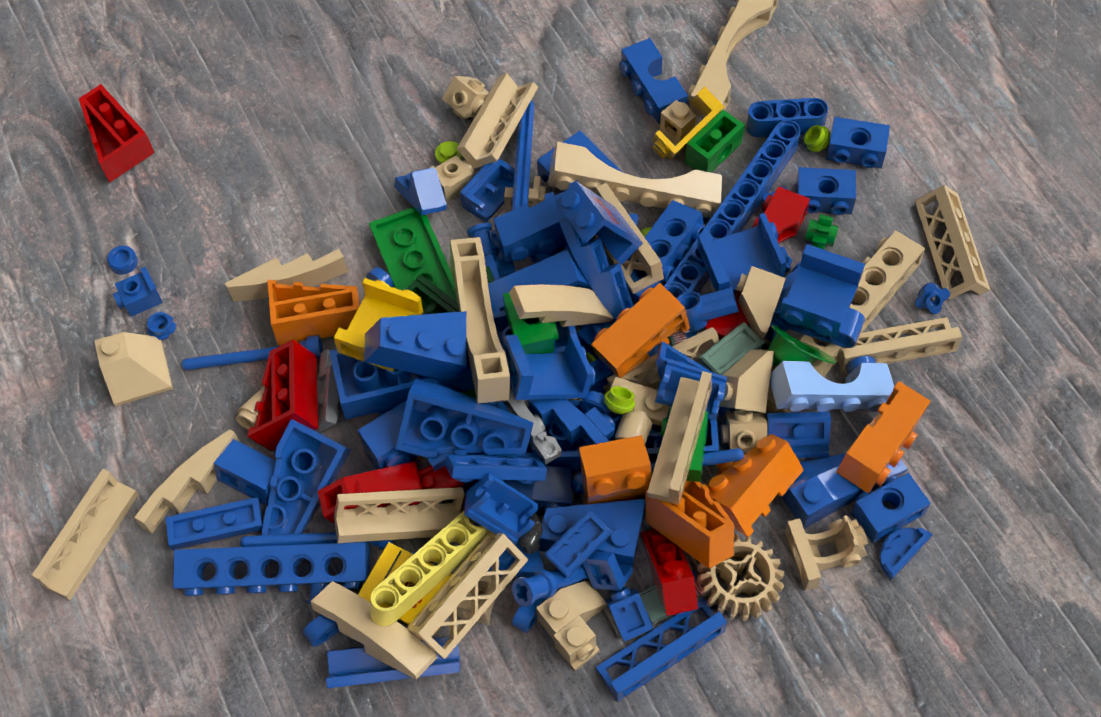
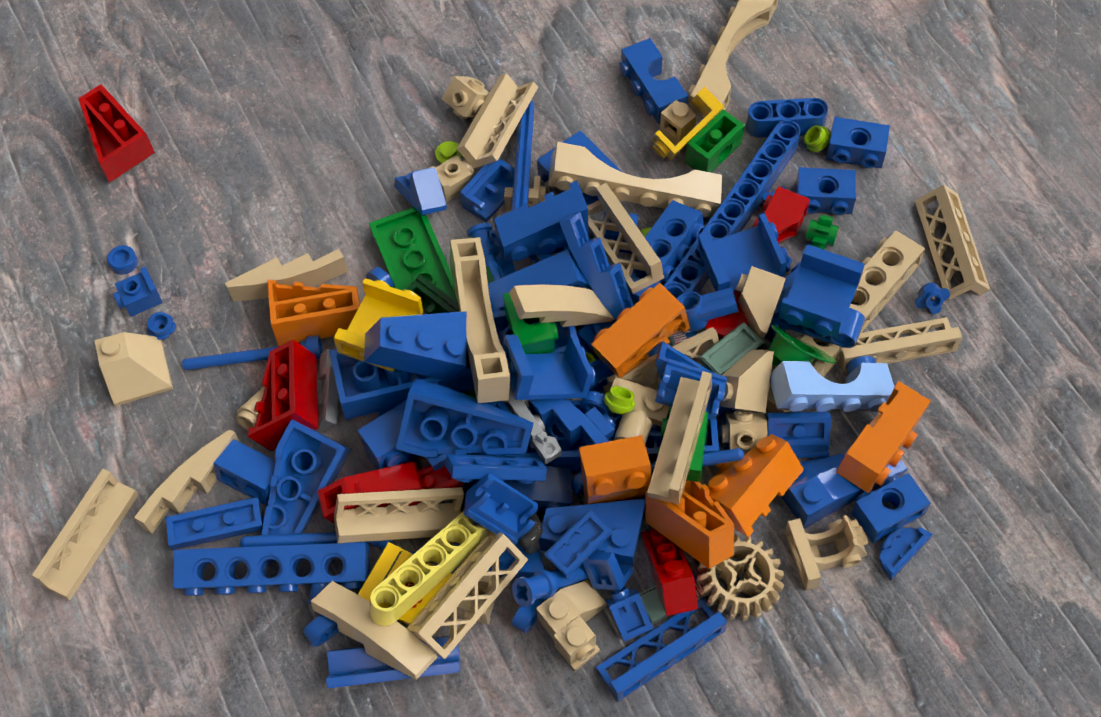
blue panel [555,181,643,264] -> none

